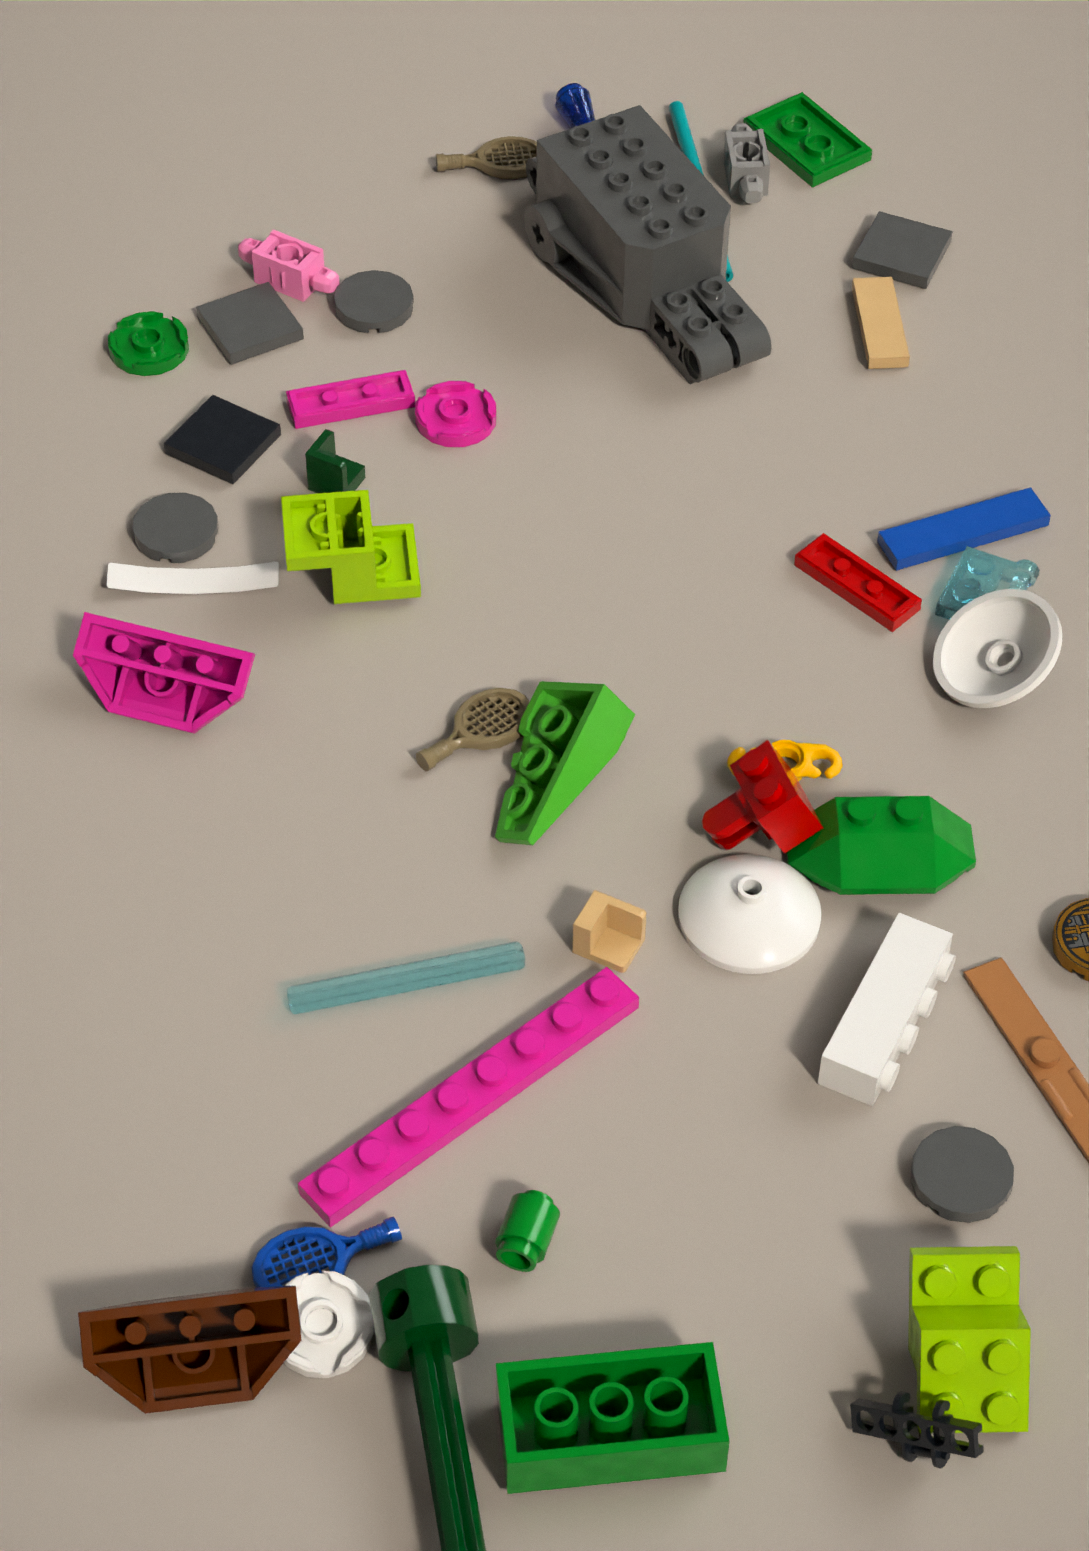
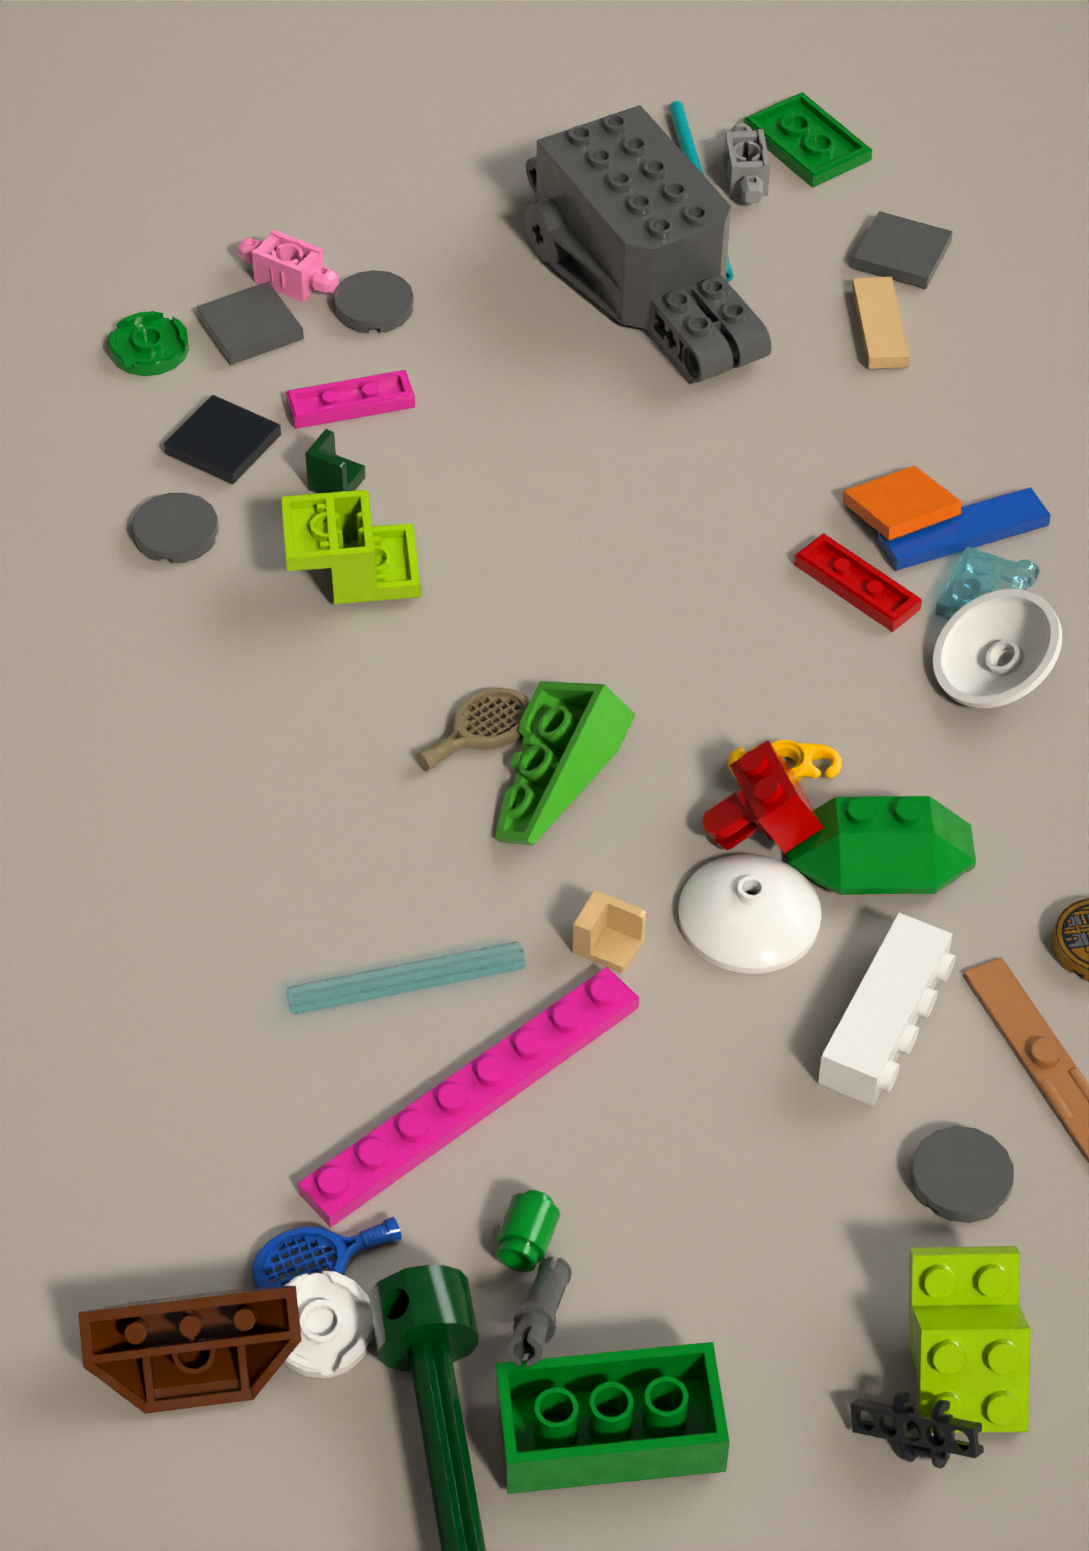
dark pink wedge [73,612,255,734] -> none
white sticker [107,562,279,594] -> none
dark pink tile [415,381,496,447] -> none
dark tan piece [435,136,537,179] -> none
clear blue cone [555,83,596,128] -> none
none -> dark grey pin [507,1257,572,1367]
none -> orange tile [843,465,962,540]

